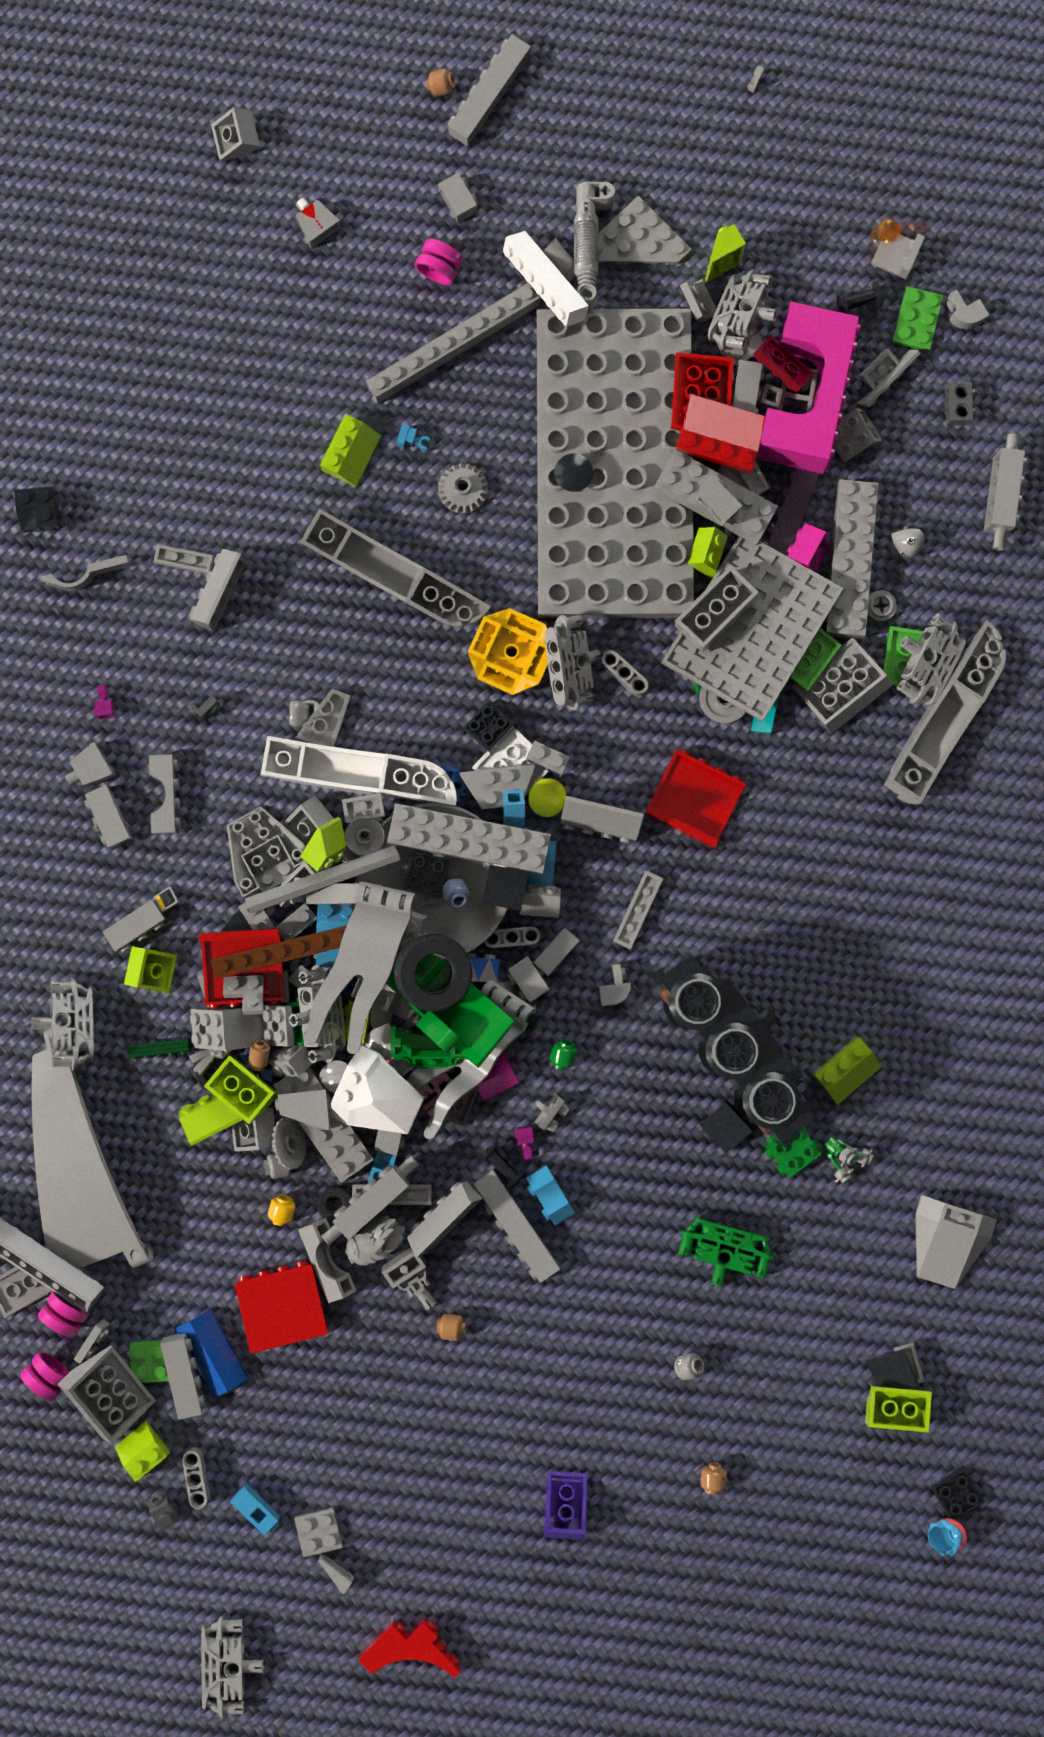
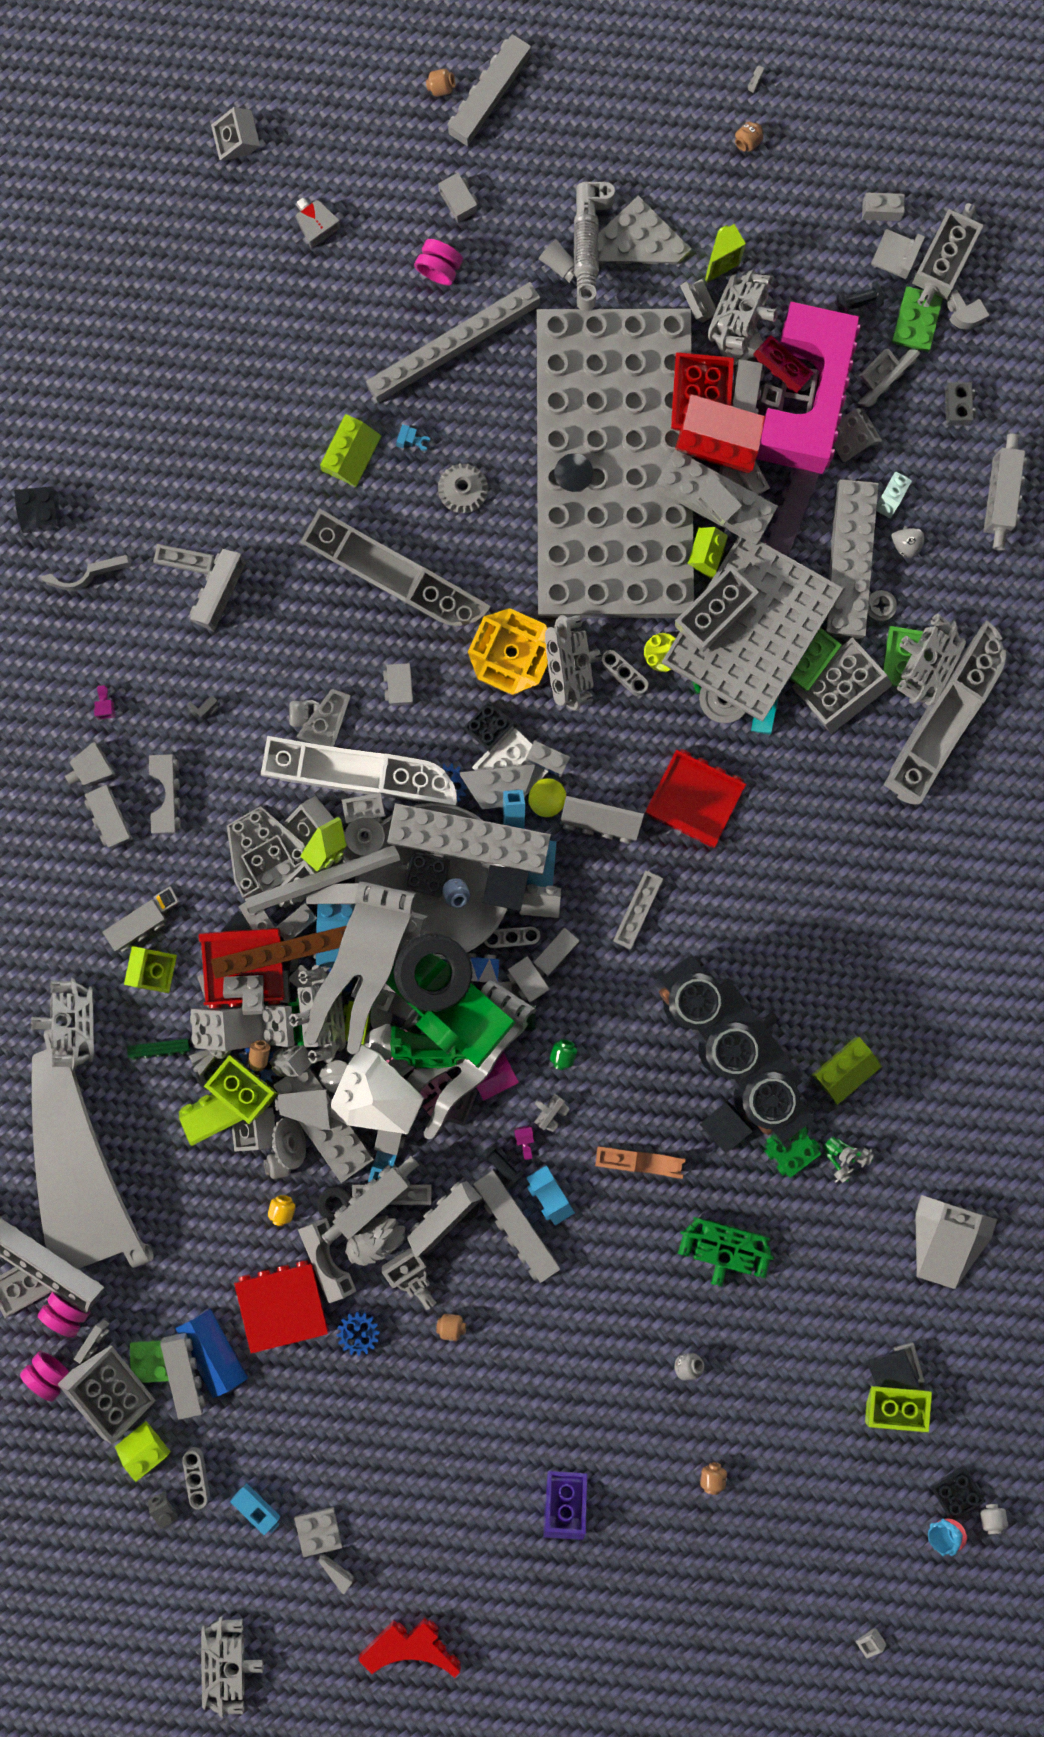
white brick [503,231,589,327] -> none
light grey brick [599,964,631,1006] -> none
dark pink slope [787,523,830,572] -> none
clear orange animal [871,217,901,242] -> none
none -> blue gear [336,1311,380,1356]
none -> light grey brick [383,663,413,706]
none -> nougat piece [595,1146,686,1179]
none -> neon yellow dish [644,633,676,672]
none -> medium nougat head [735,122,763,151]
none -> light grey slope [856,1628,886,1659]
none -> light grey brick [862,193,905,221]
none -> light aqua bracket [876,472,912,518]
none -> light grey brick [912,203,984,307]
none -> light grey head [980,1504,1008,1534]

